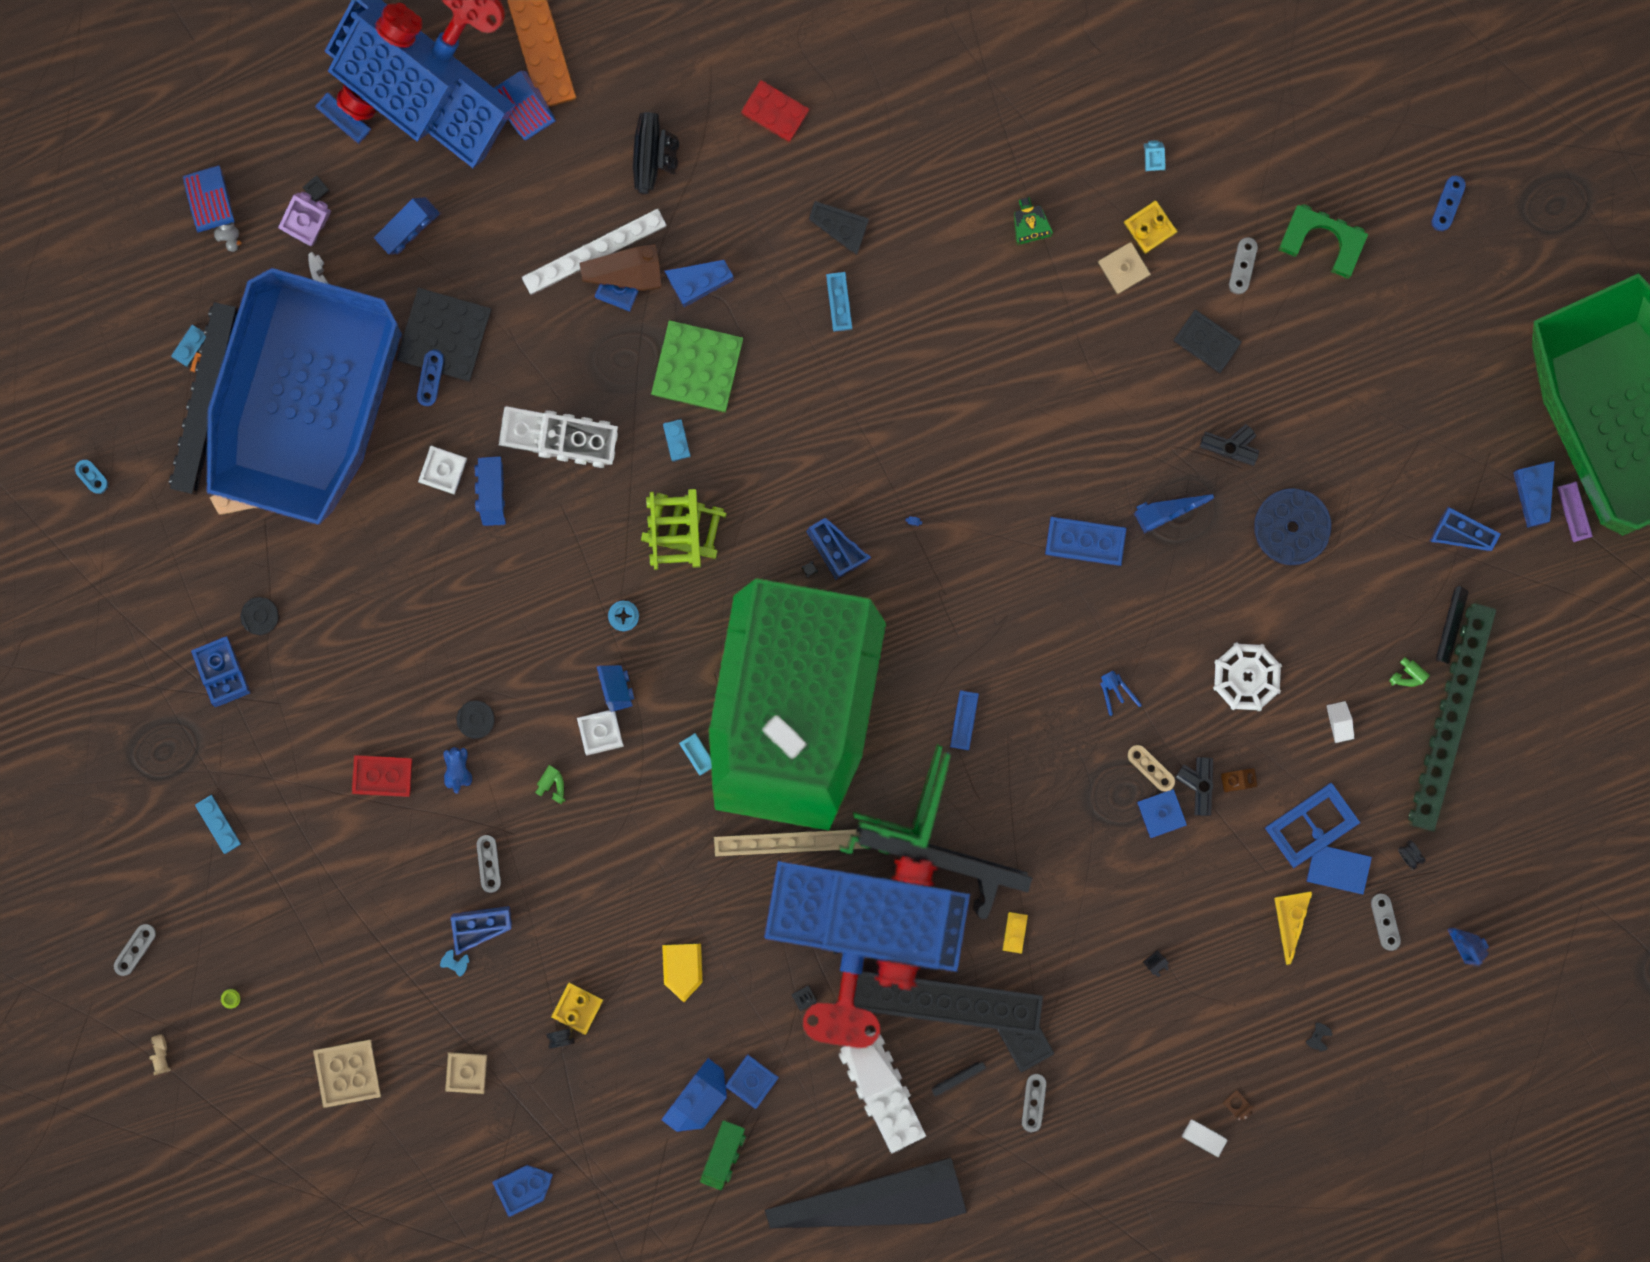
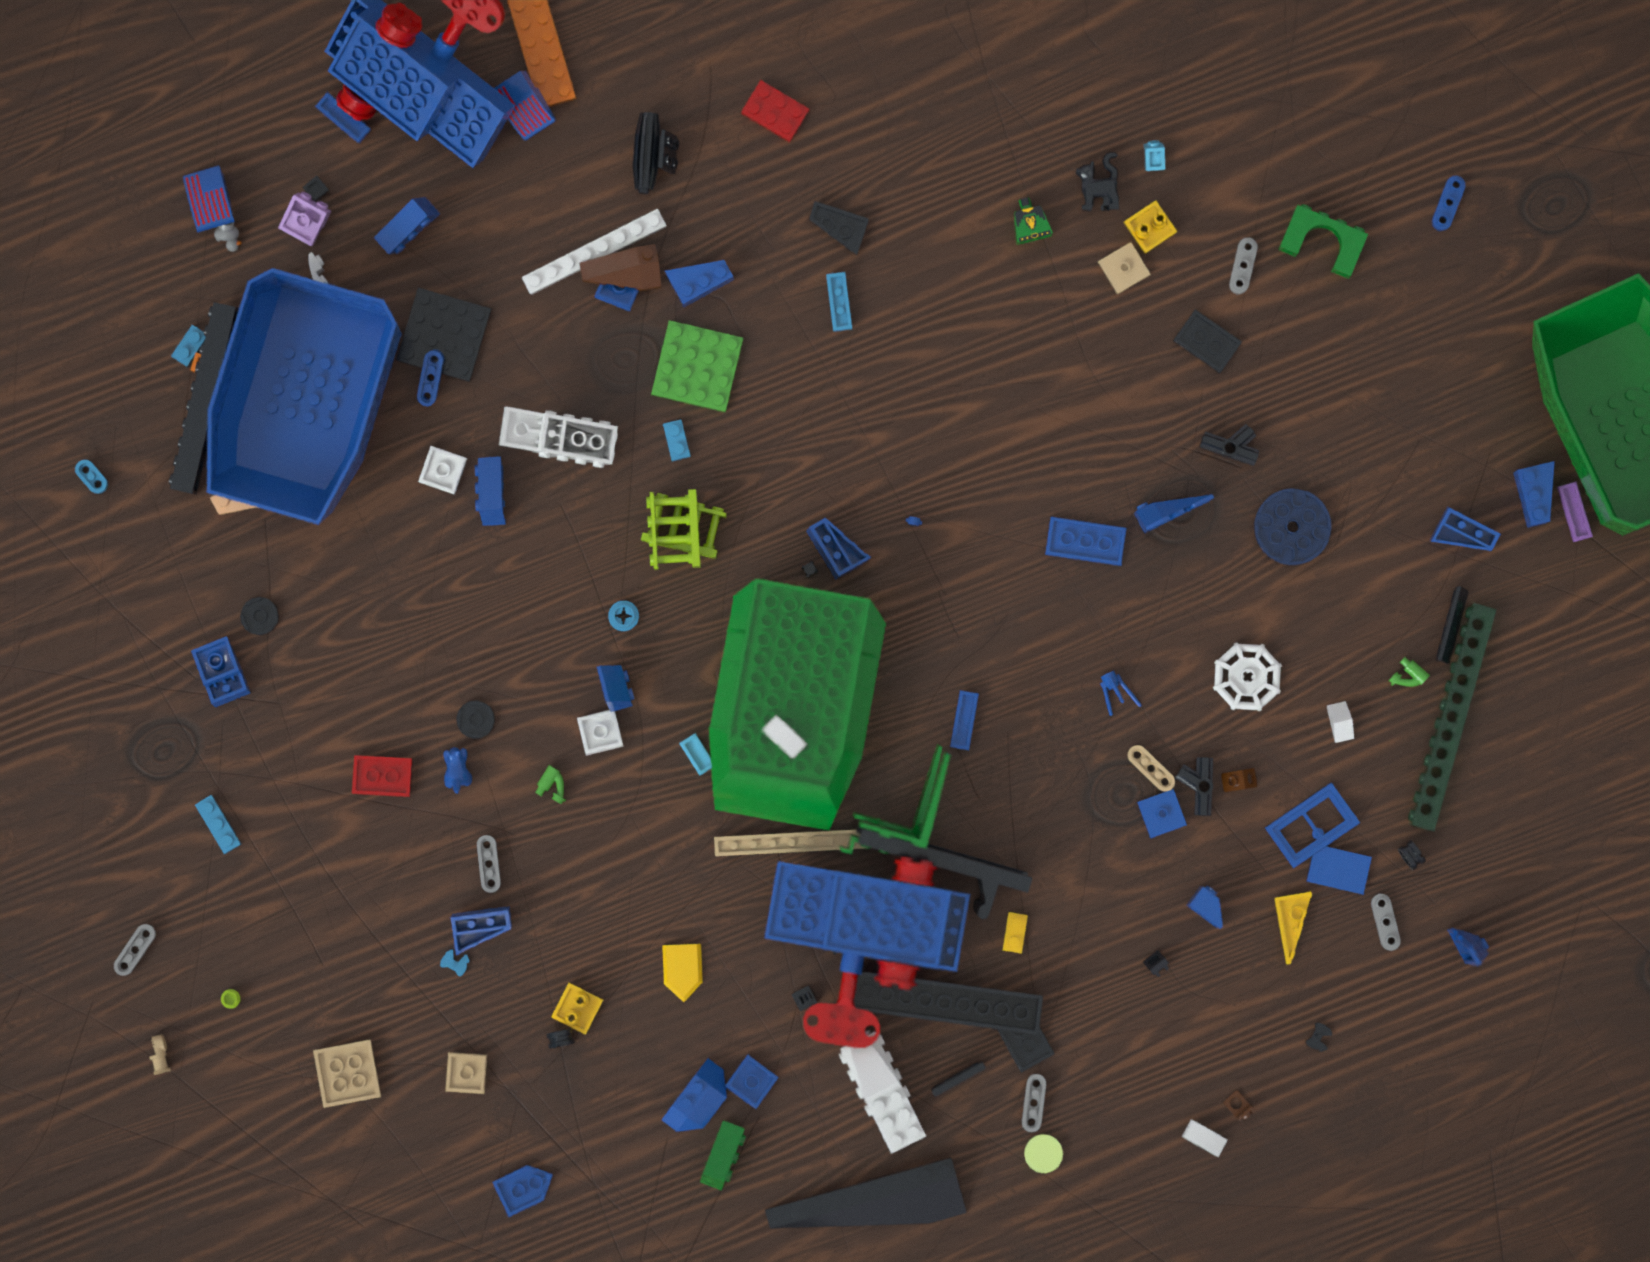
none -> yellowish green tile [1024,1134,1063,1173]
none -> black animal [1076,152,1119,211]
none -> blue slope [1186,886,1223,929]

